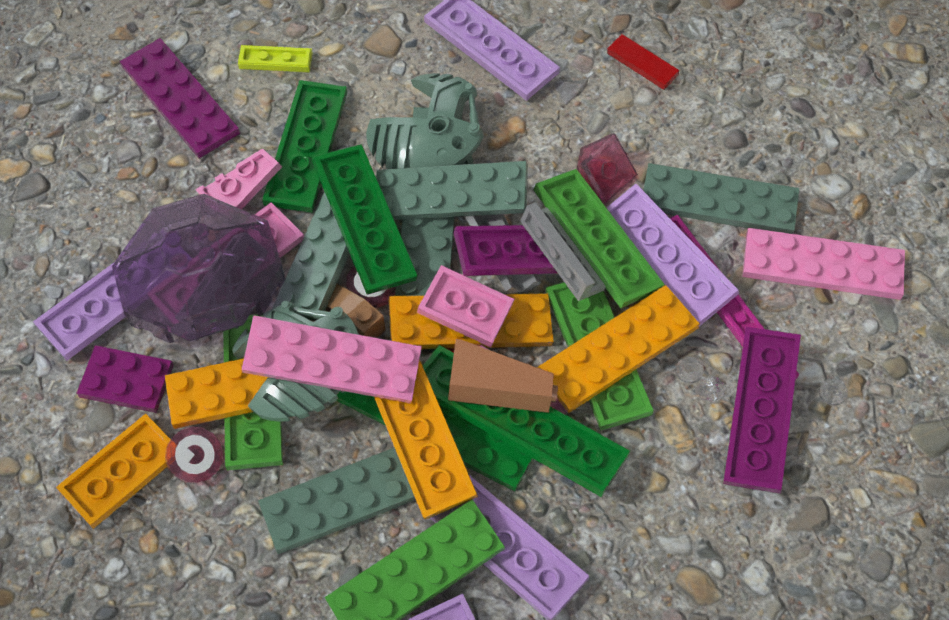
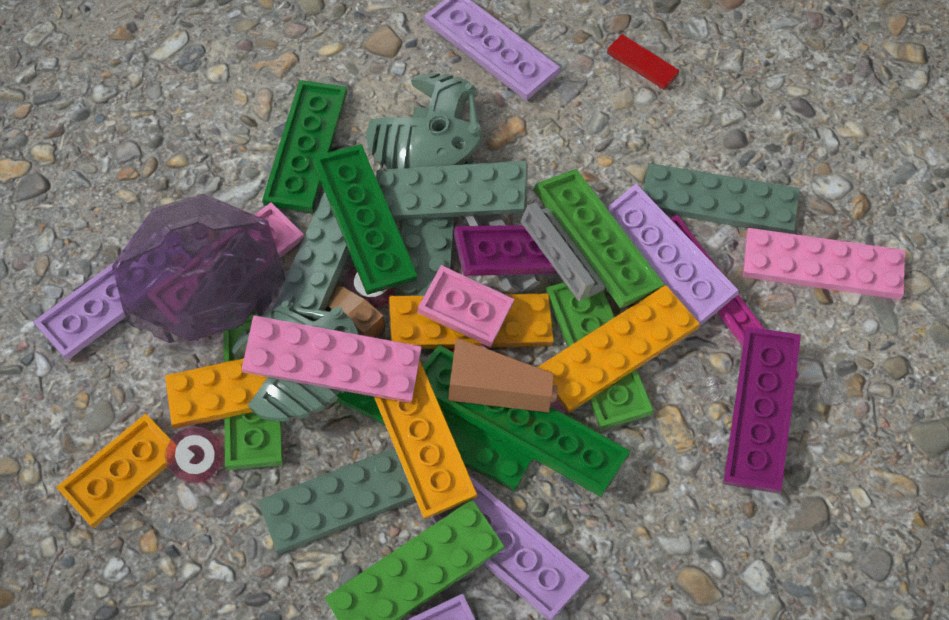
magenta plate [76,345,174,413] -> none
magenta plate [120,38,240,159] -> none
bright pink wing [195,149,282,222] -> none
neon yellow tile [238,45,313,72] -> none
clear pink slope [577,133,638,204] -> none

